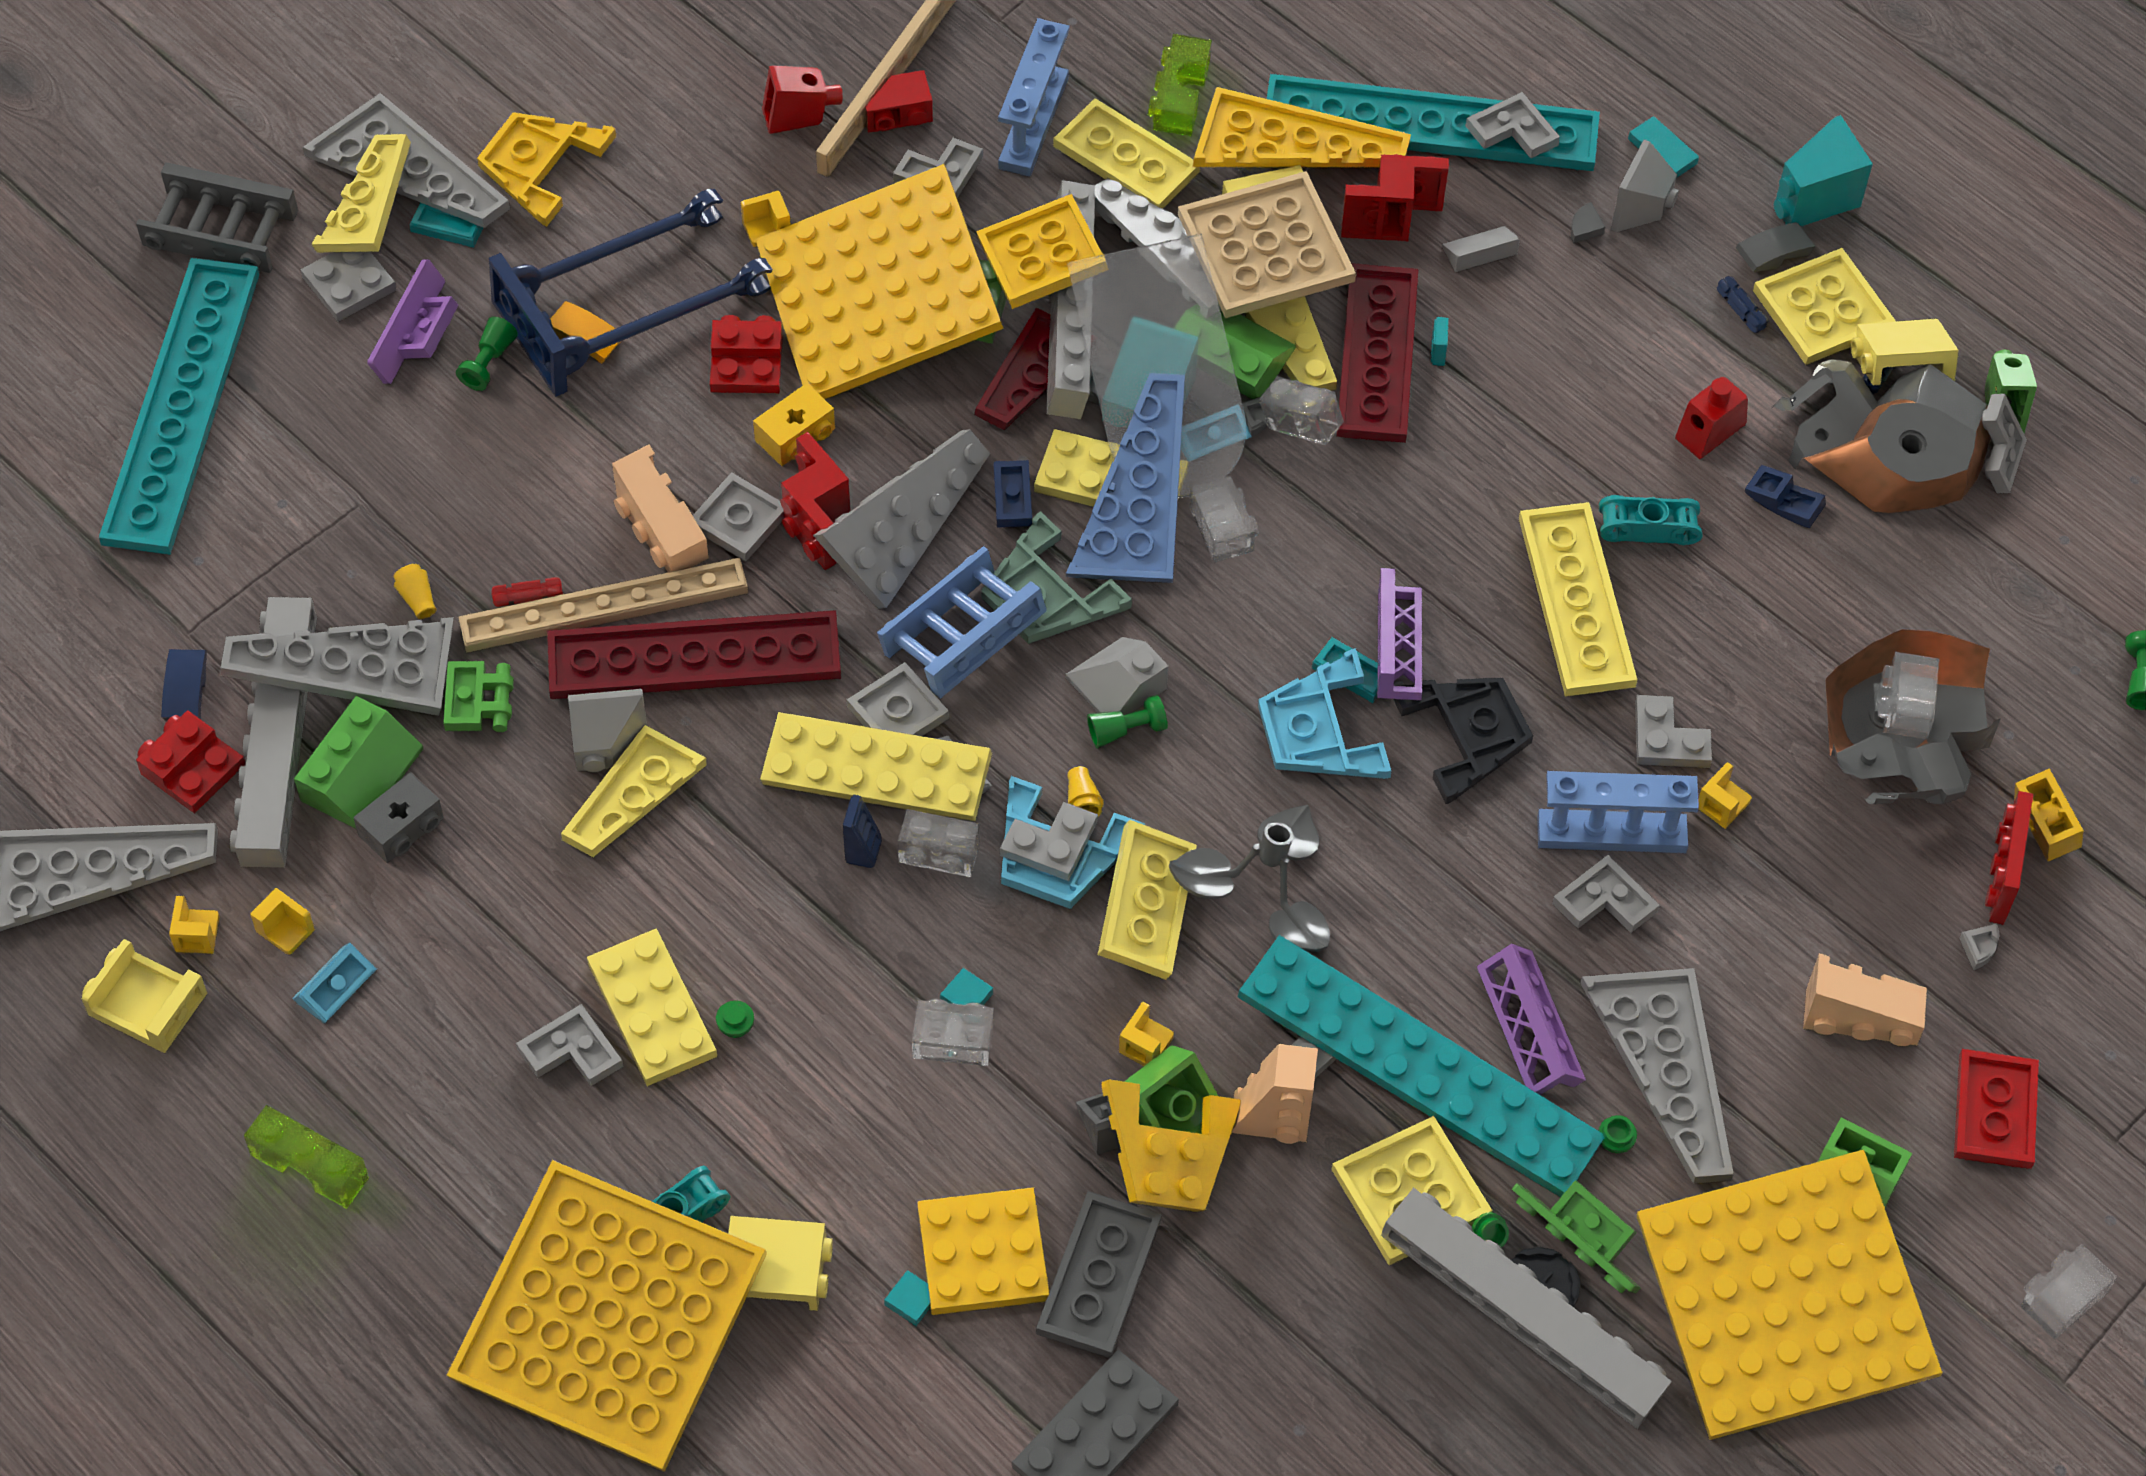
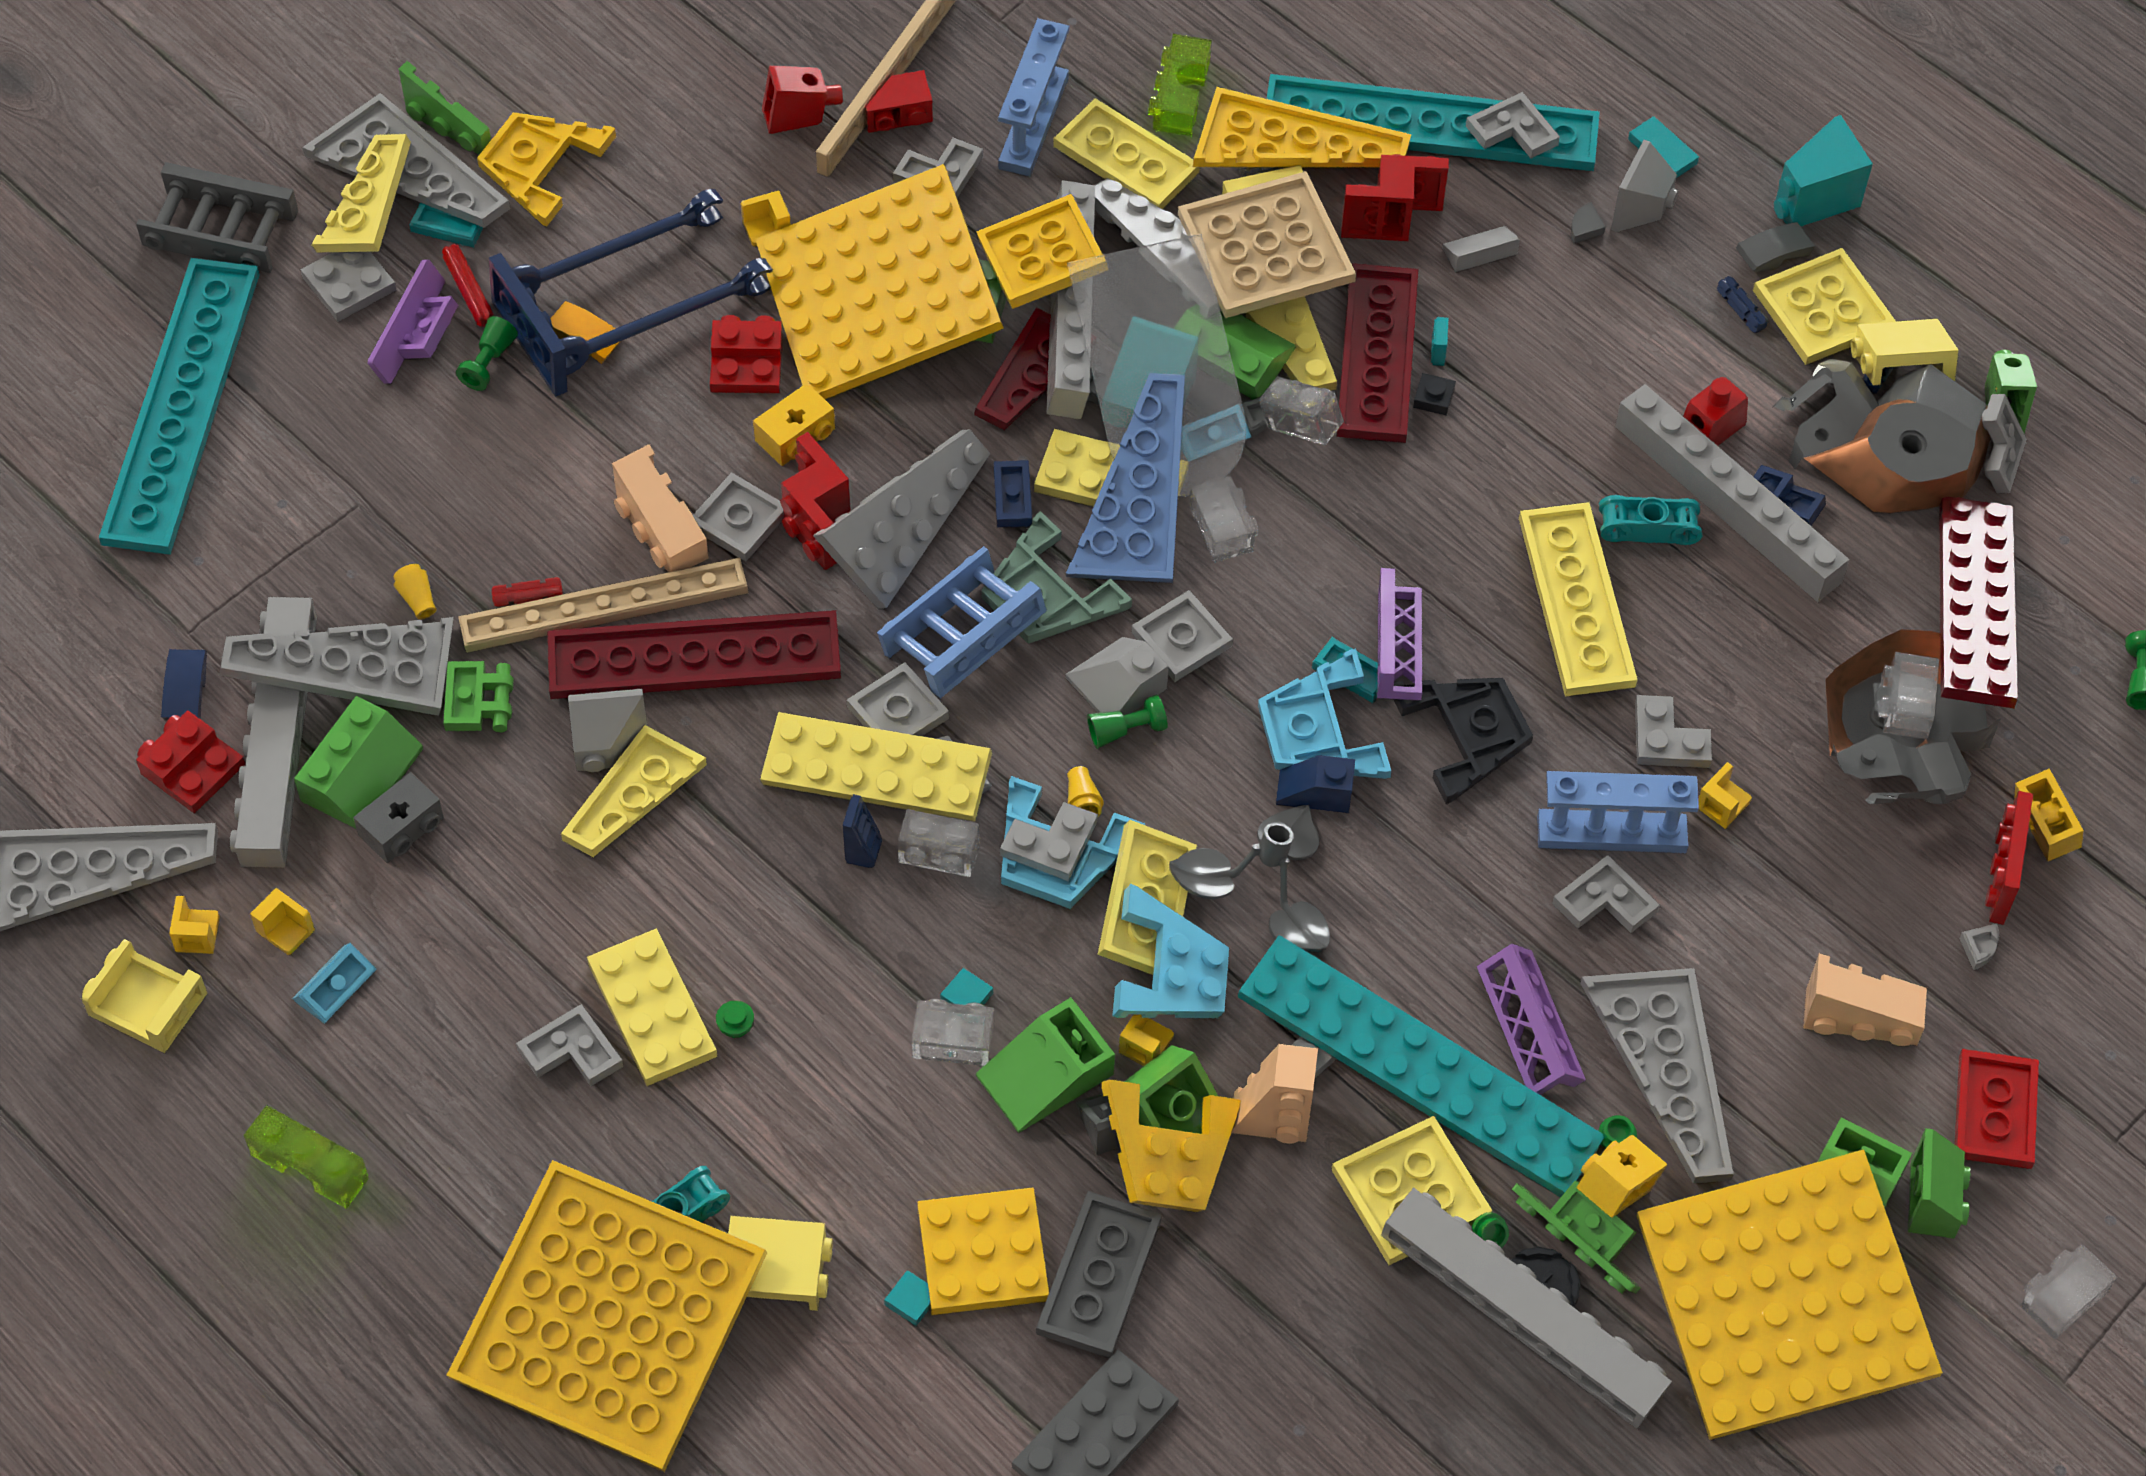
none -> bright green wing [399,61,491,155]
none -> red axle [442,244,494,327]
none -> bright green slope [976,998,1115,1133]
none -> medium azure wing [1113,884,1229,1018]
none -> light grey plate [1131,590,1233,682]
none -> dark blue slope [1276,755,1355,813]
none -> black plate [1413,373,1456,416]
none -> yellow brick [1576,1134,1668,1218]
none -> light grey brick [1615,384,1849,602]
none -> bright green slope [1908,1128,1970,1239]
none -> plate [1939,497,2018,709]

